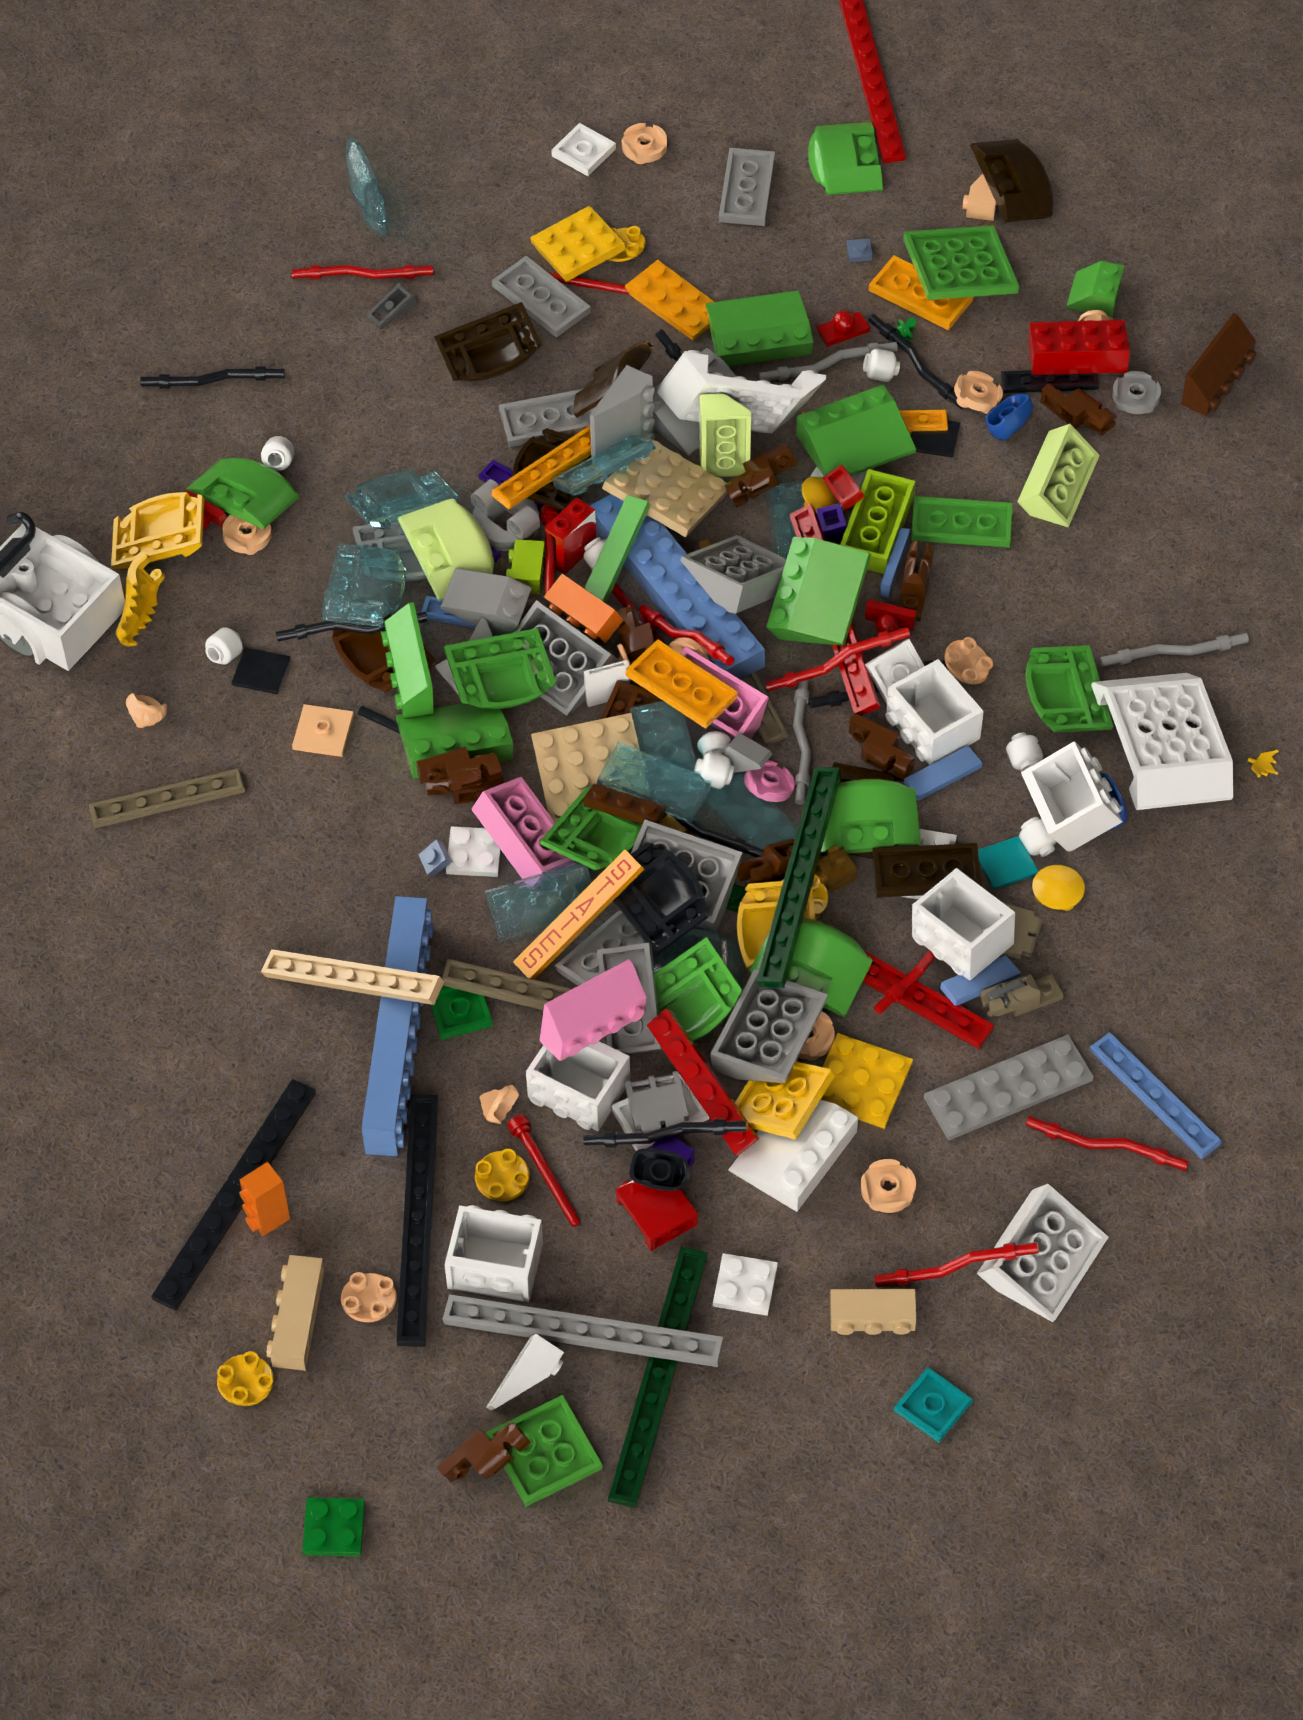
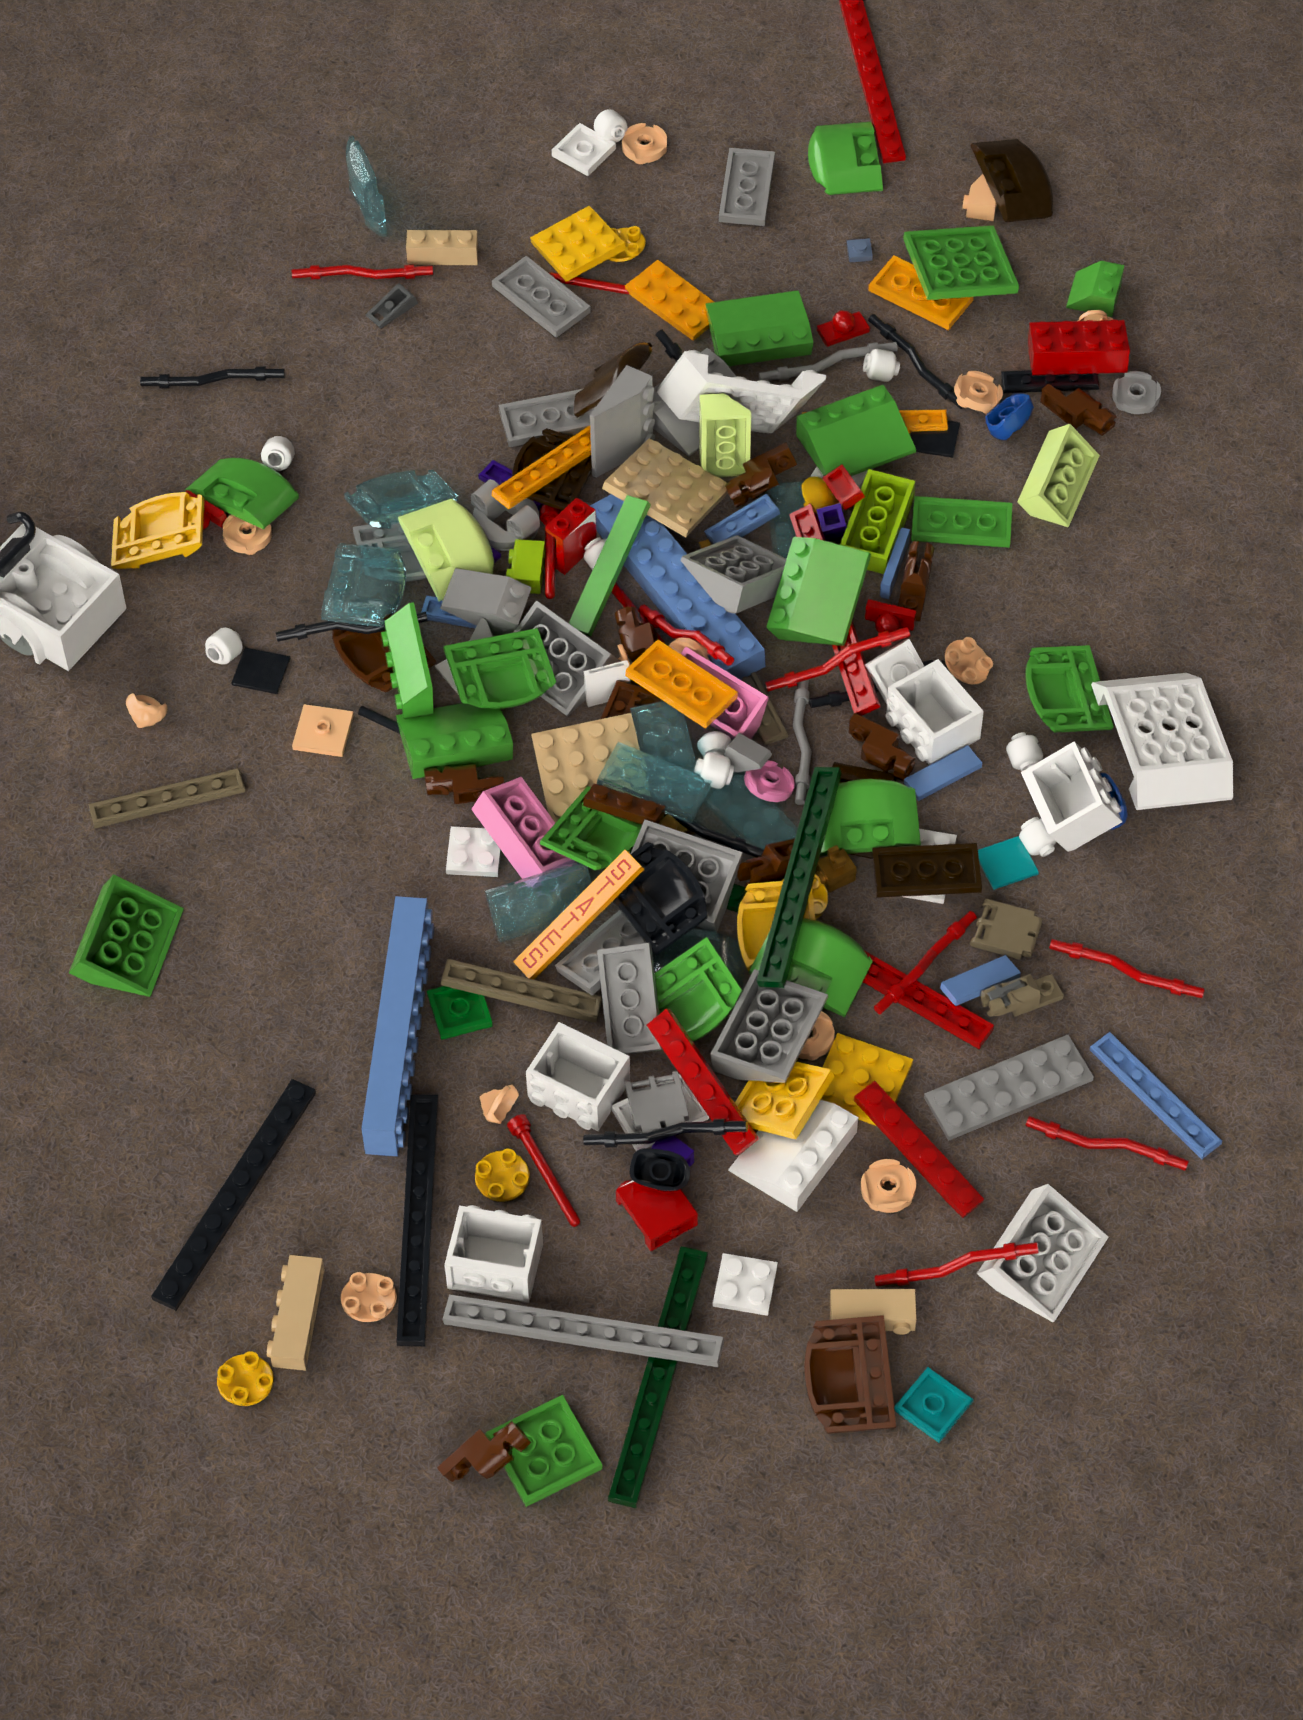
yellow animal [115,552,165,647] -> none
orange brick [239,1162,290,1237] -> none
tan plate [261,949,444,1005] -> none
green plate [302,1498,365,1556] -> none
reddish brown plate [416,747,502,791] -> none
sand blue plate [418,839,452,876] -> none
dark brown slope [434,302,542,382] -> none
white slope [486,1334,564,1410] -> none
bright pink slope [540,959,647,1061] -> none
orange brick [544,574,623,643] -> none
clear light blue plate [552,434,656,495] -> none
green plate [896,318,916,340] -> none
white container [912,868,1015,981] -> none
yellow dish [1032,865,1085,911] -> none
light grey bar [1099,633,1249,667] -> none
reddish brown slope [1181,313,1256,417] -> none
yellow piece [1247,749,1279,778] -> none
none -> bright green slope [69,874,184,997]
none -> tan brick [406,230,478,265]
none -> white head [594,109,628,143]
none -> medium blue tile [704,493,780,544]
none -> reddish brown slope [804,1315,896,1434]
none -> red plate [853,1081,984,1218]
none -> red bar [1049,939,1205,999]

